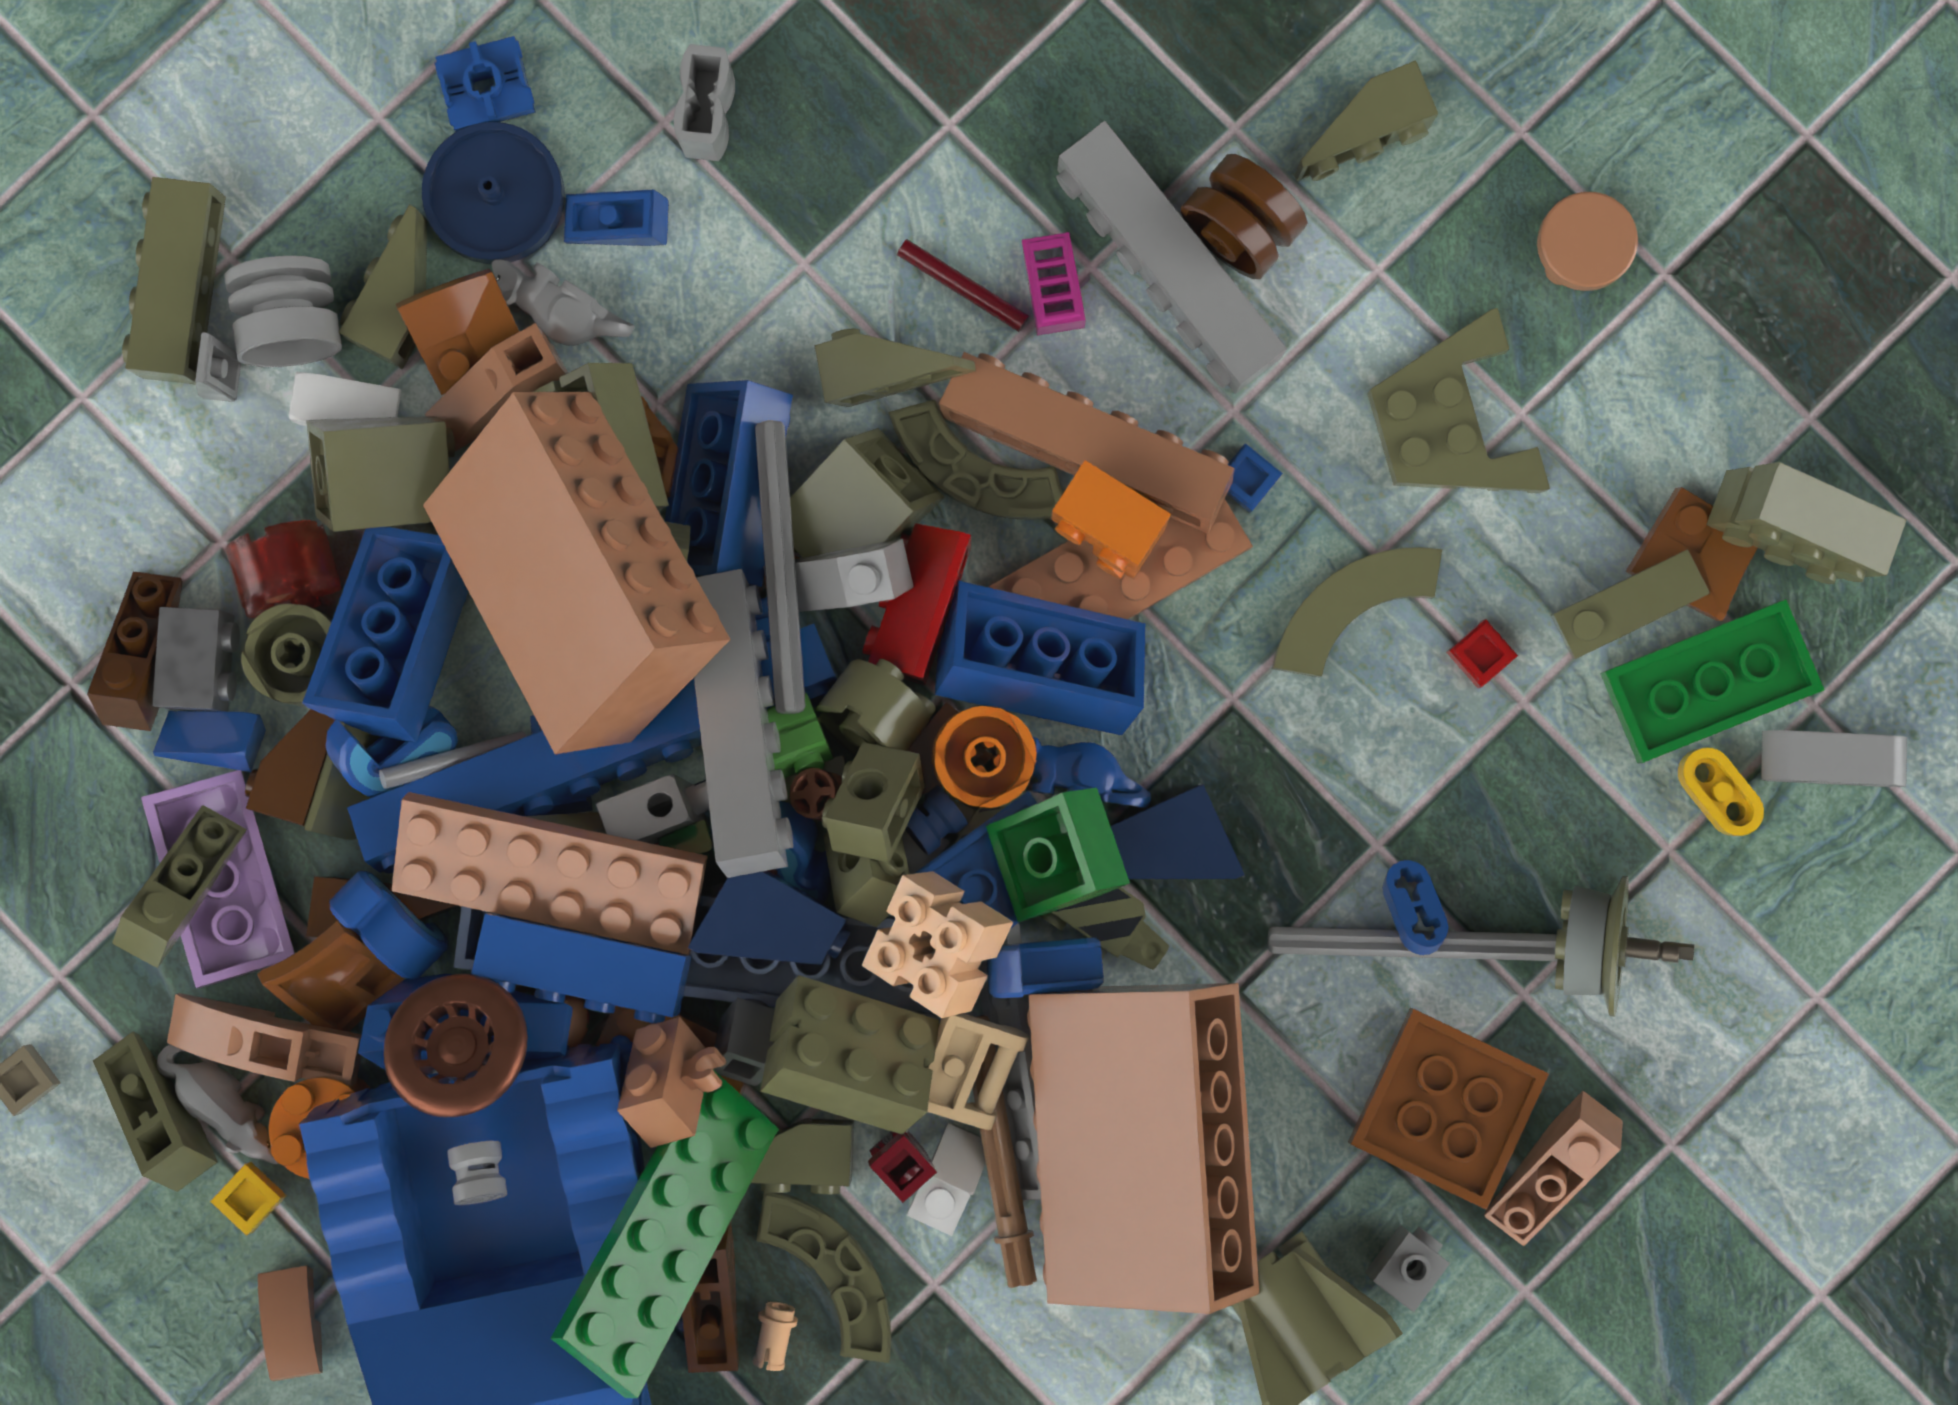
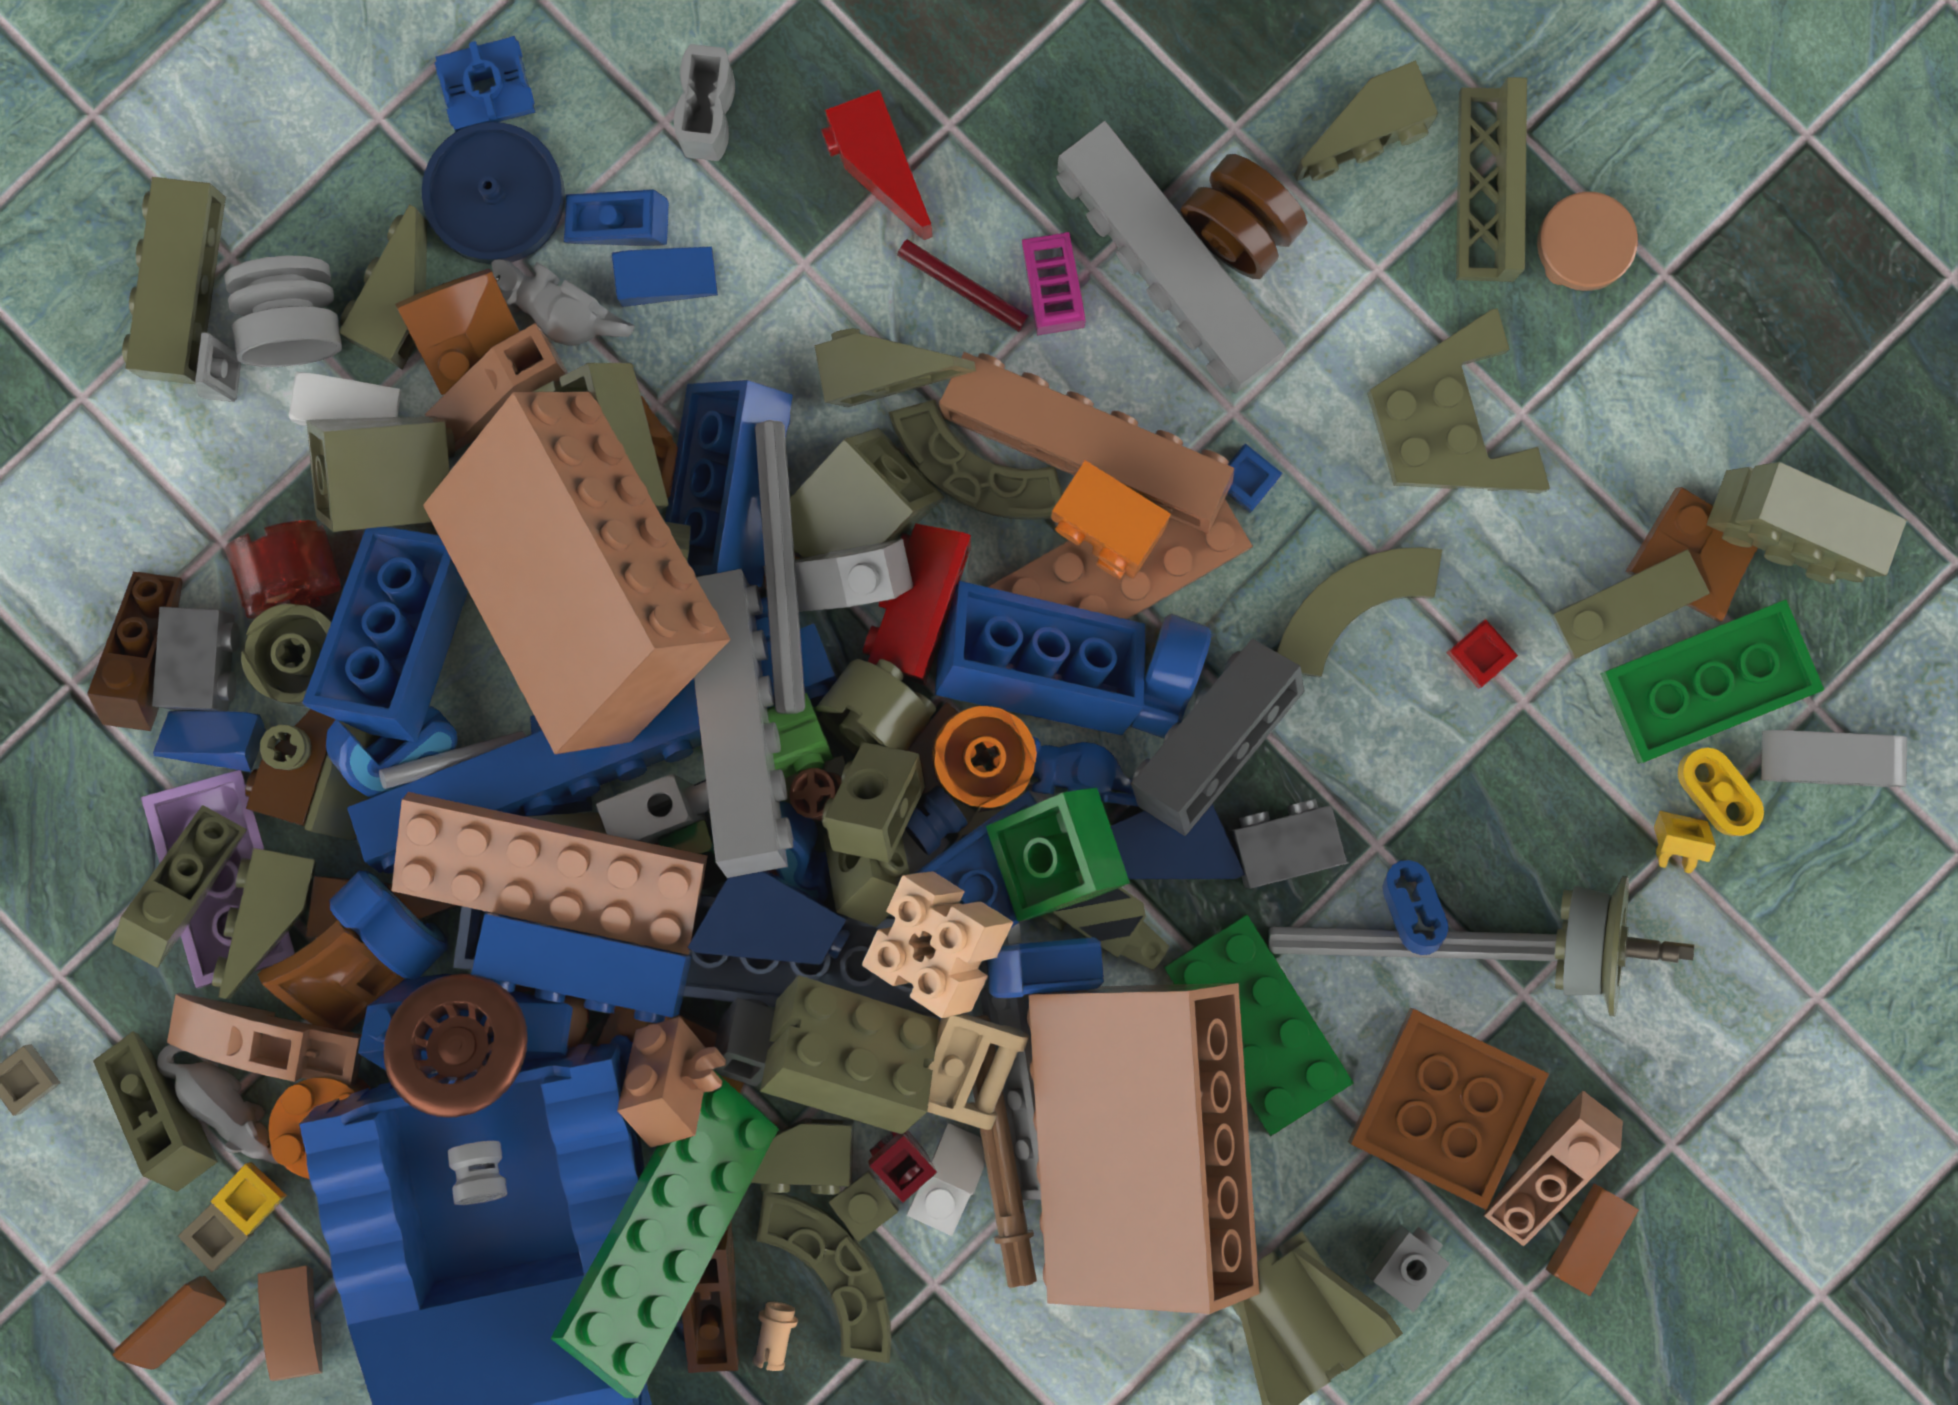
none -> dark orange slope [112,1276,227,1370]
none -> dark tan plate [178,1203,254,1273]
none -> olive slope [212,848,317,1000]
none -> olive bush [260,724,312,770]
none -> blue slope [612,246,718,307]
none -> red slope [821,90,933,240]
none -> olive plate [828,1170,899,1243]
none -> blue animal [1131,614,1212,739]
none -> dark grey brick [1131,638,1305,836]
none -> green plate [1163,914,1354,1137]
none -> flat silver brick [1230,799,1347,889]
none -> olive fence [1456,77,1527,282]
none -> dark orange slope [1545,1184,1639,1296]
none -> yellow tile [1654,811,1716,873]

